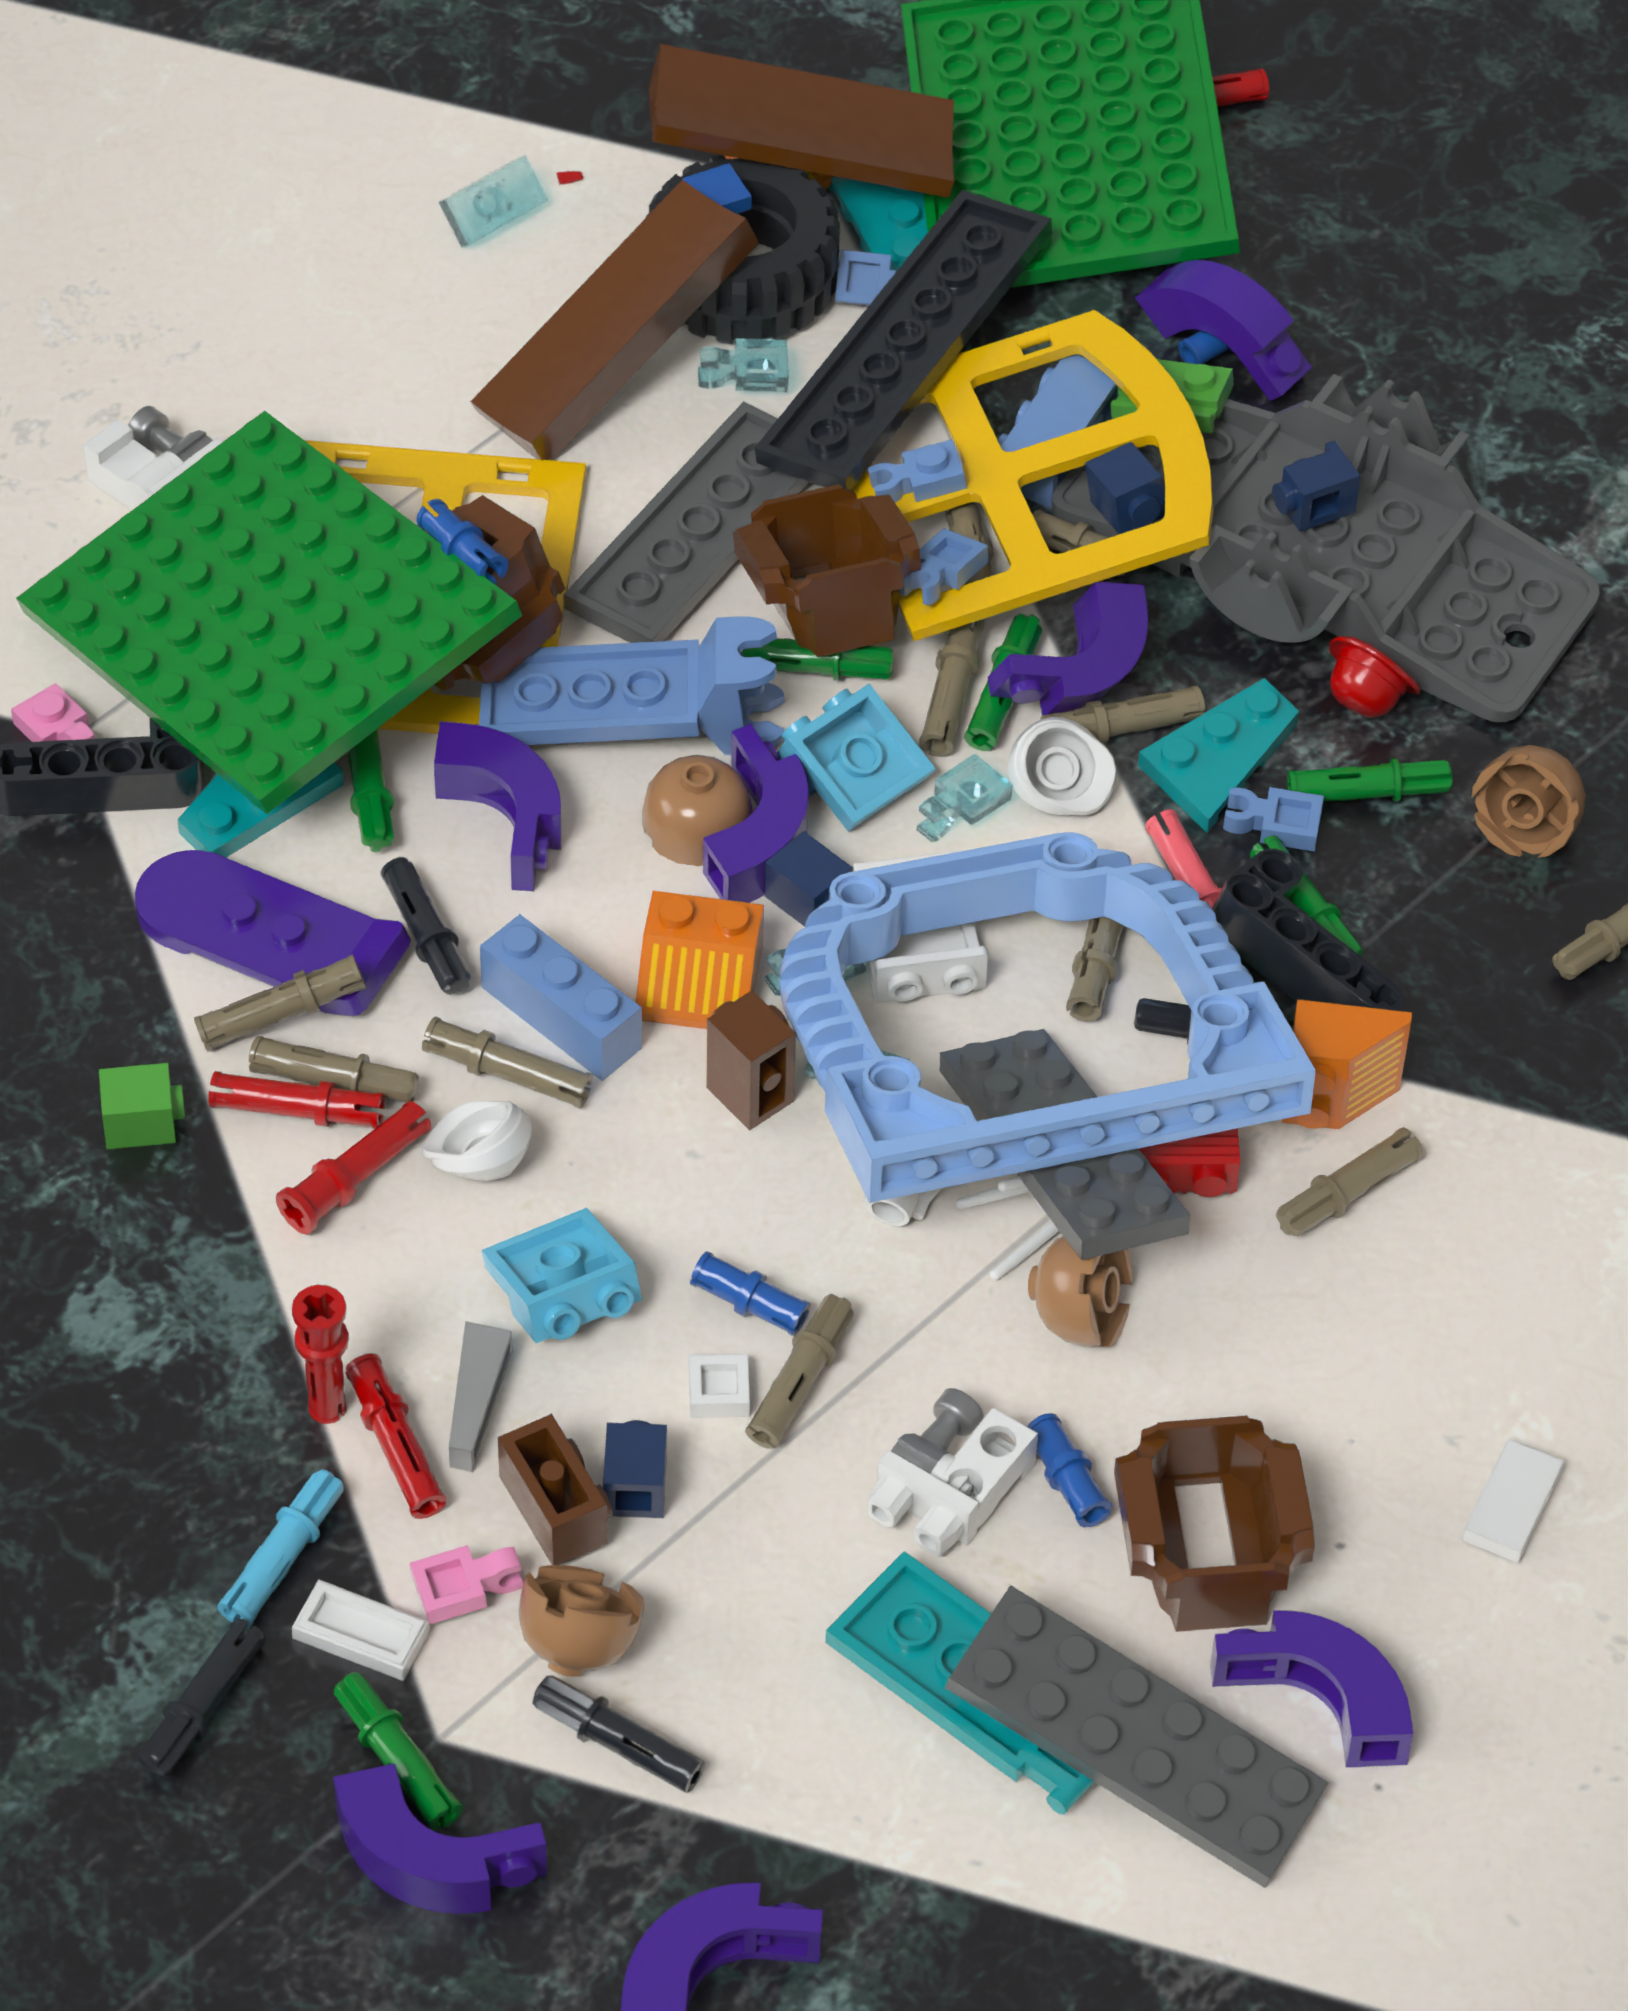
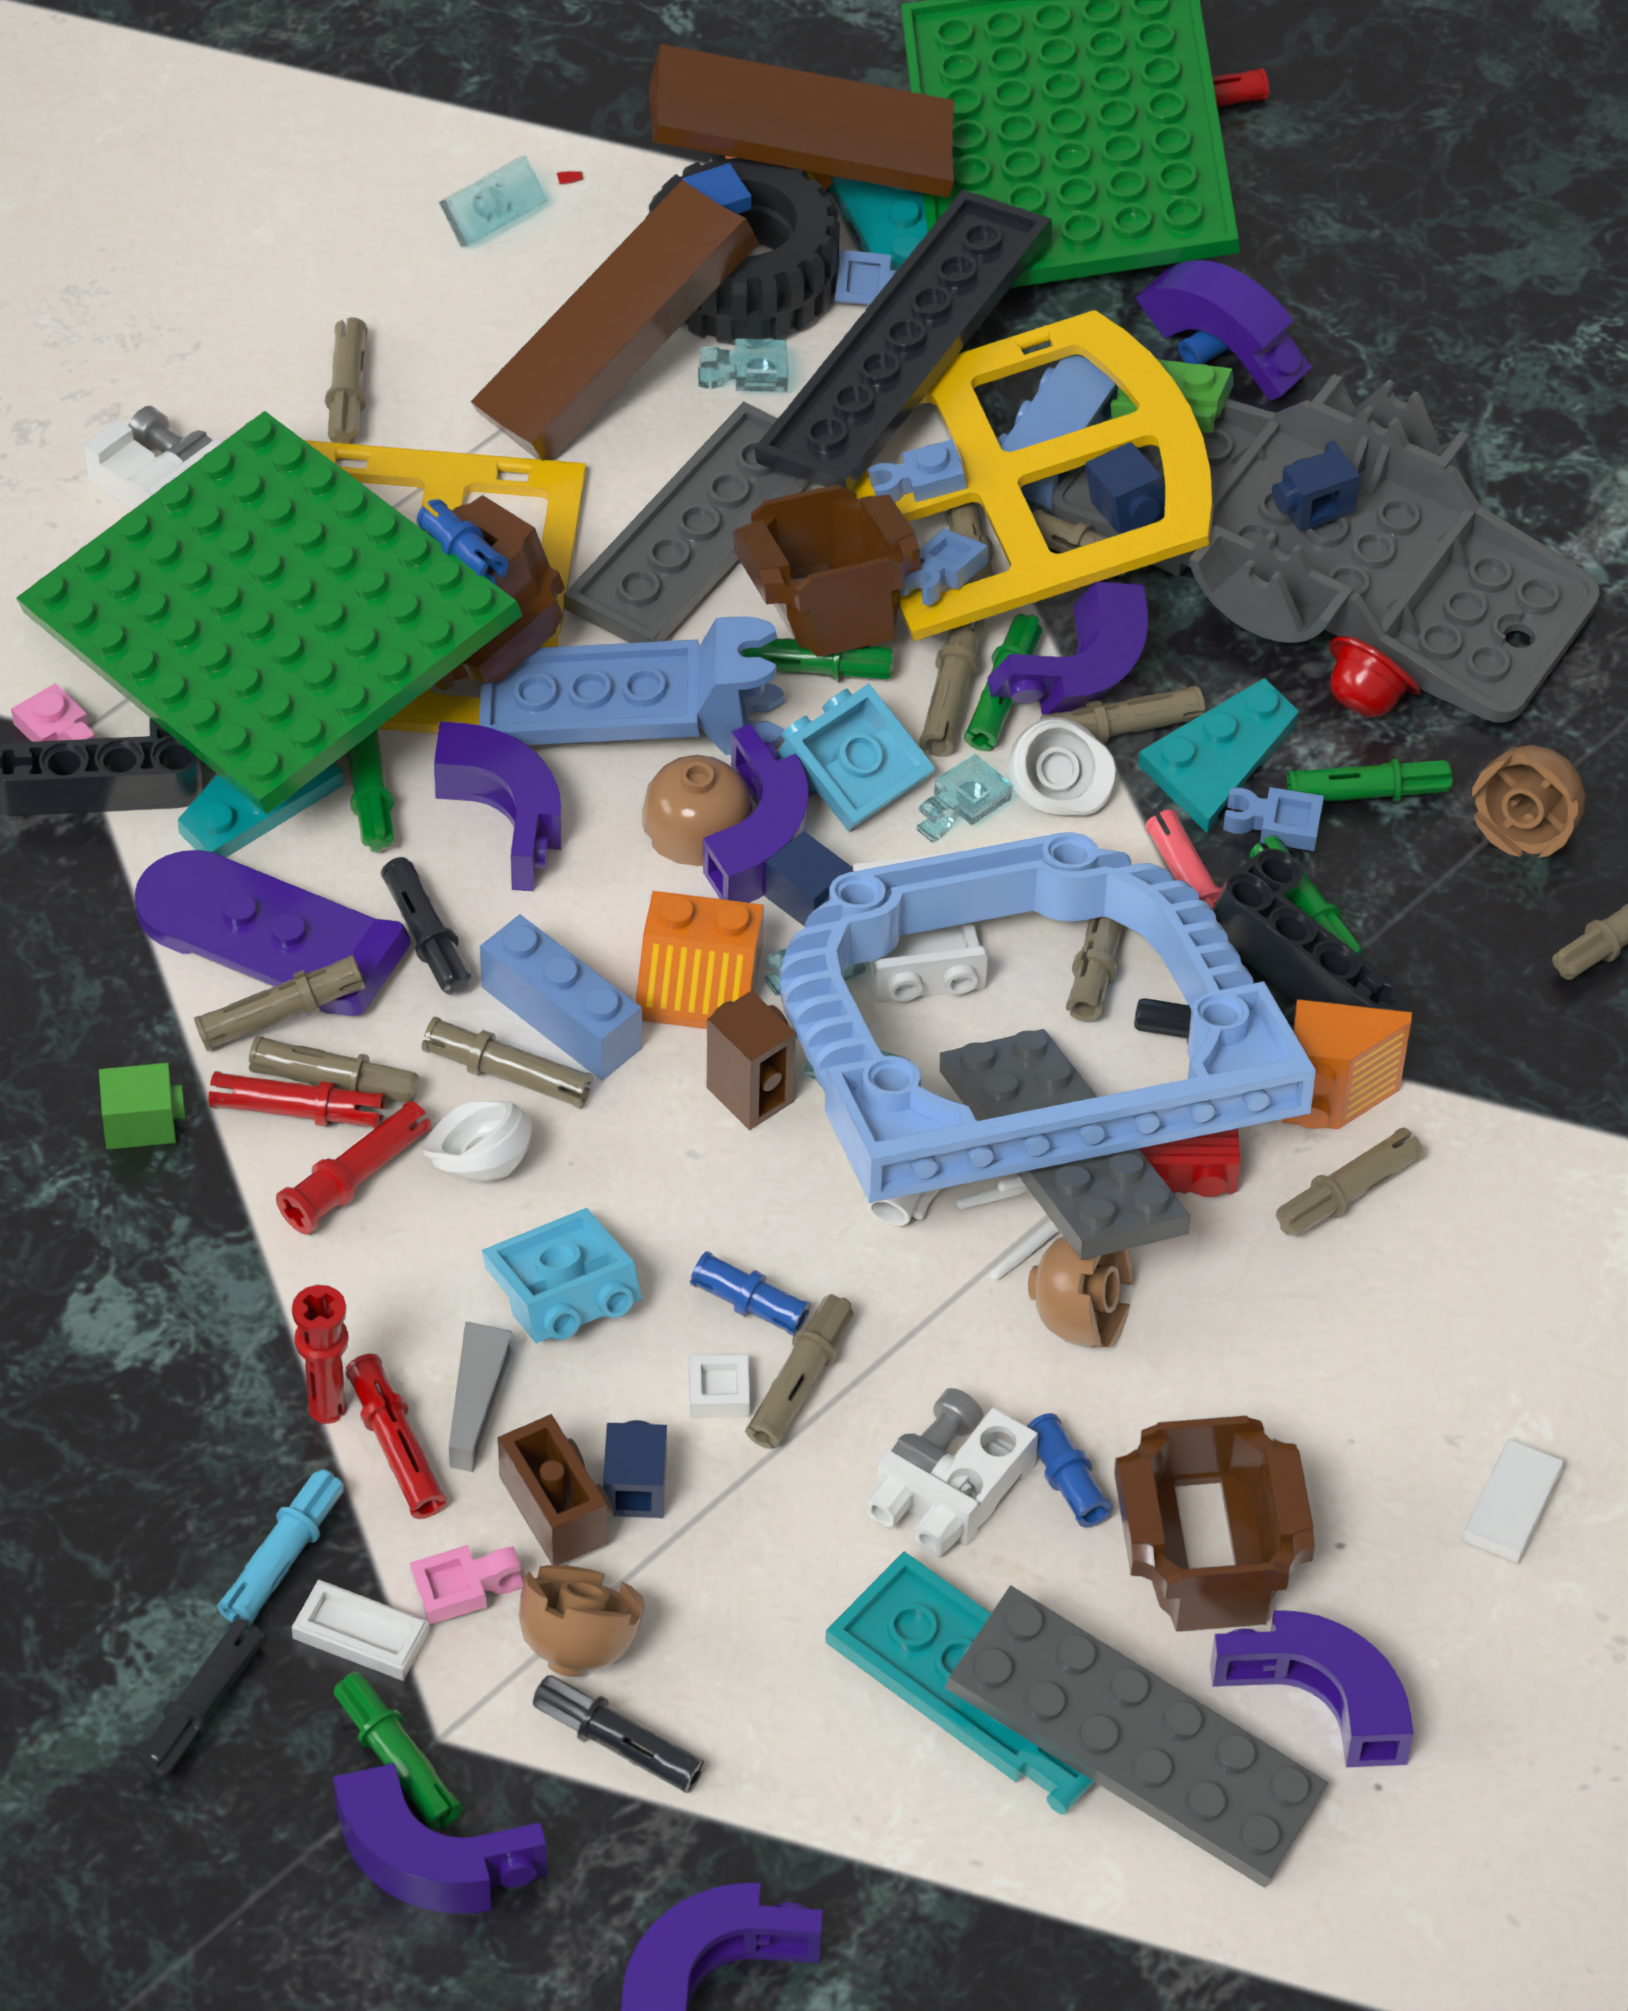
none -> dark tan axle [325,317,368,444]

